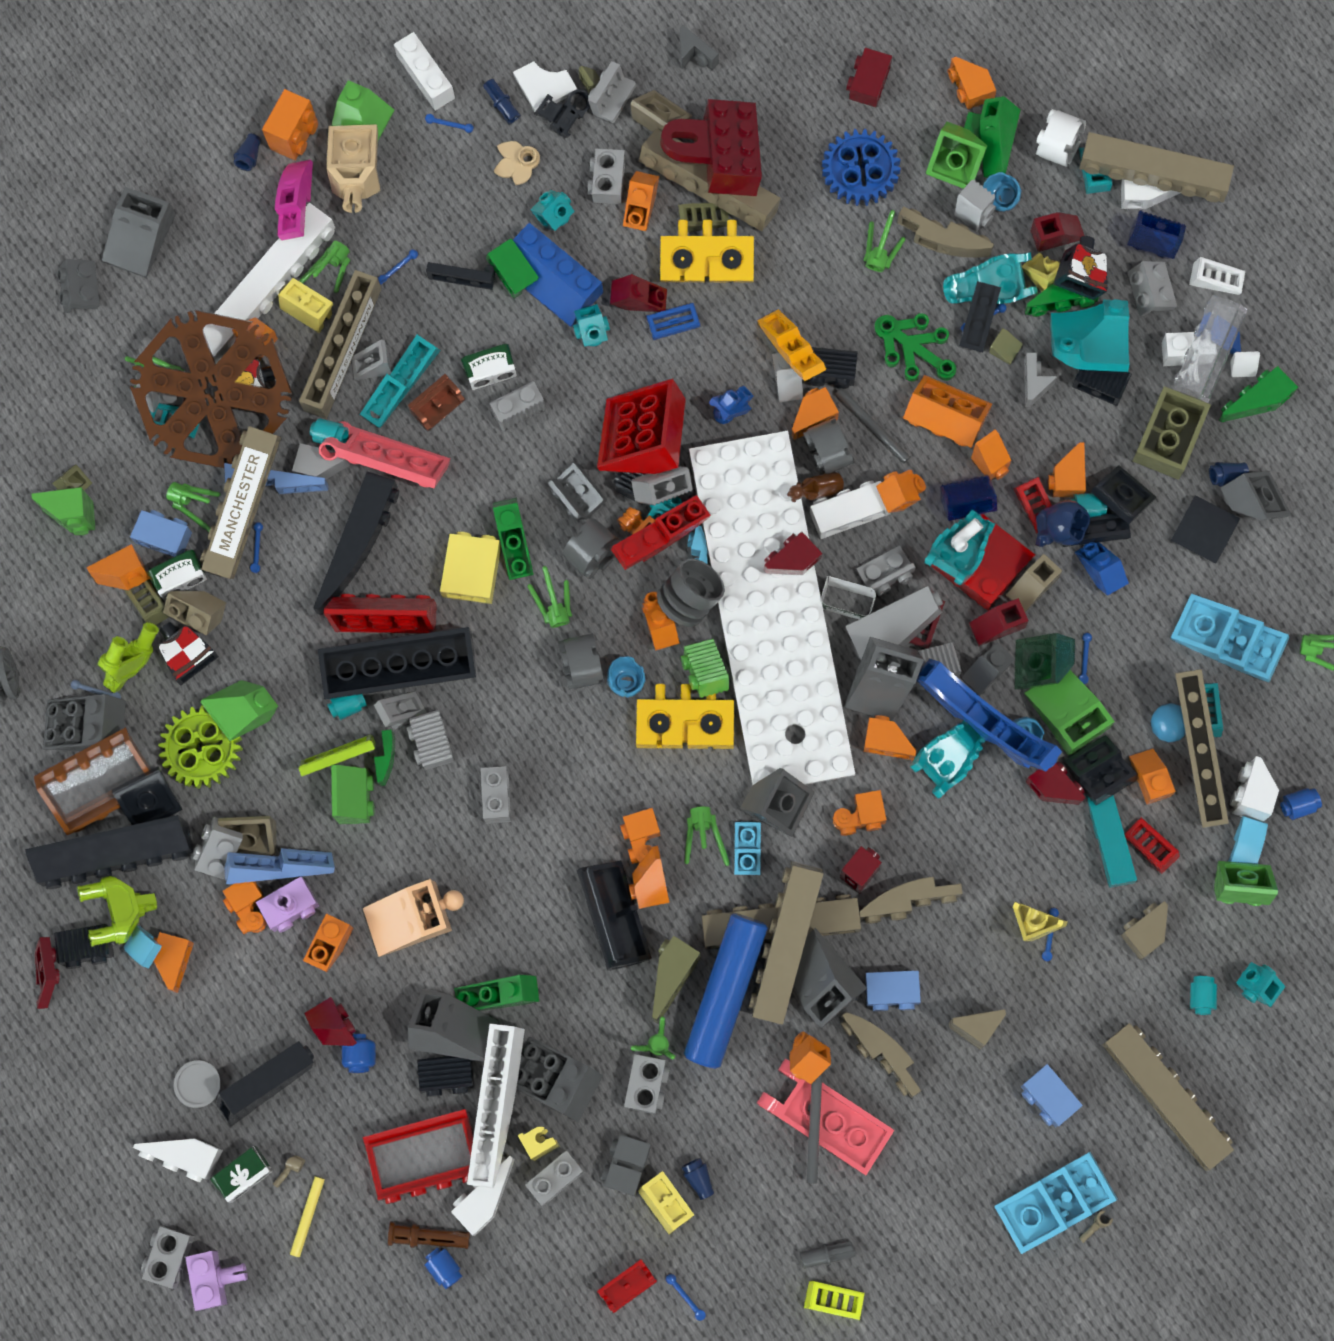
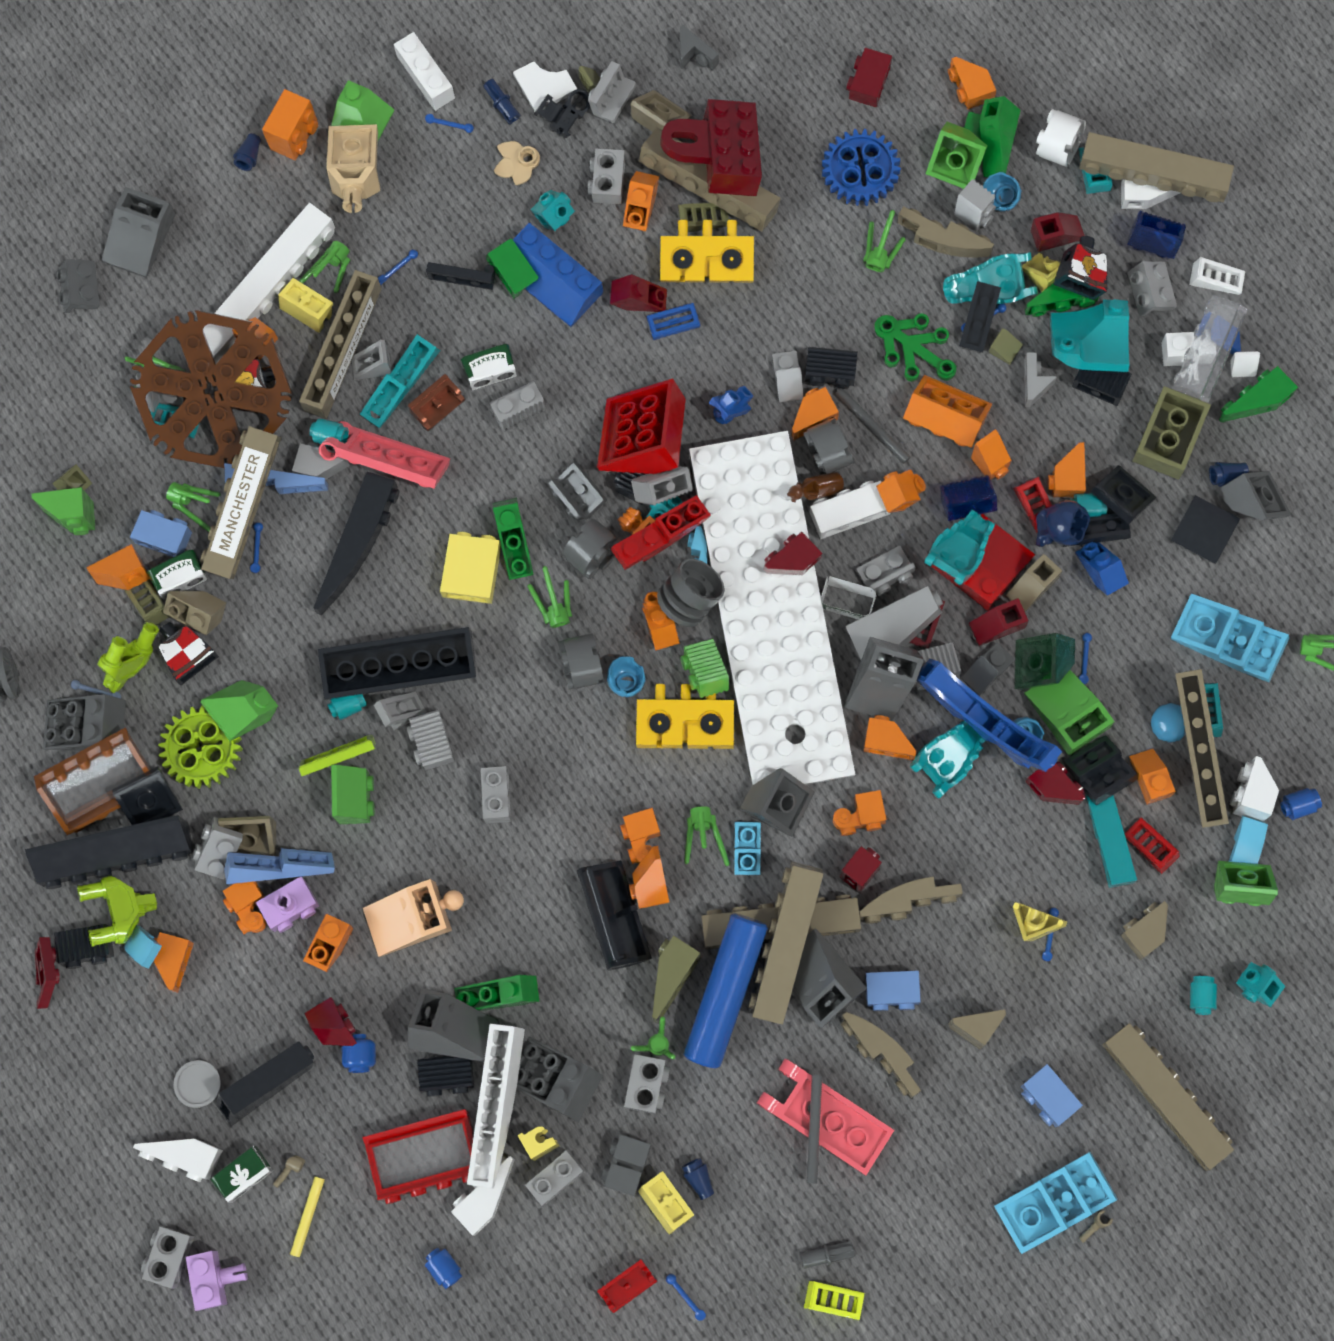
dark pink slope [275,160,313,241] -> none
red slope [324,594,437,634] -> none
green slope [374,729,395,786] -> none
reddish brown pin [388,1221,470,1249] -> none
teal brick [573,304,610,347] -> none
light orange slope [757,309,826,381] -> none
orange brick [789,1032,831,1084] -> none
white arm [951,518,983,552] -> none

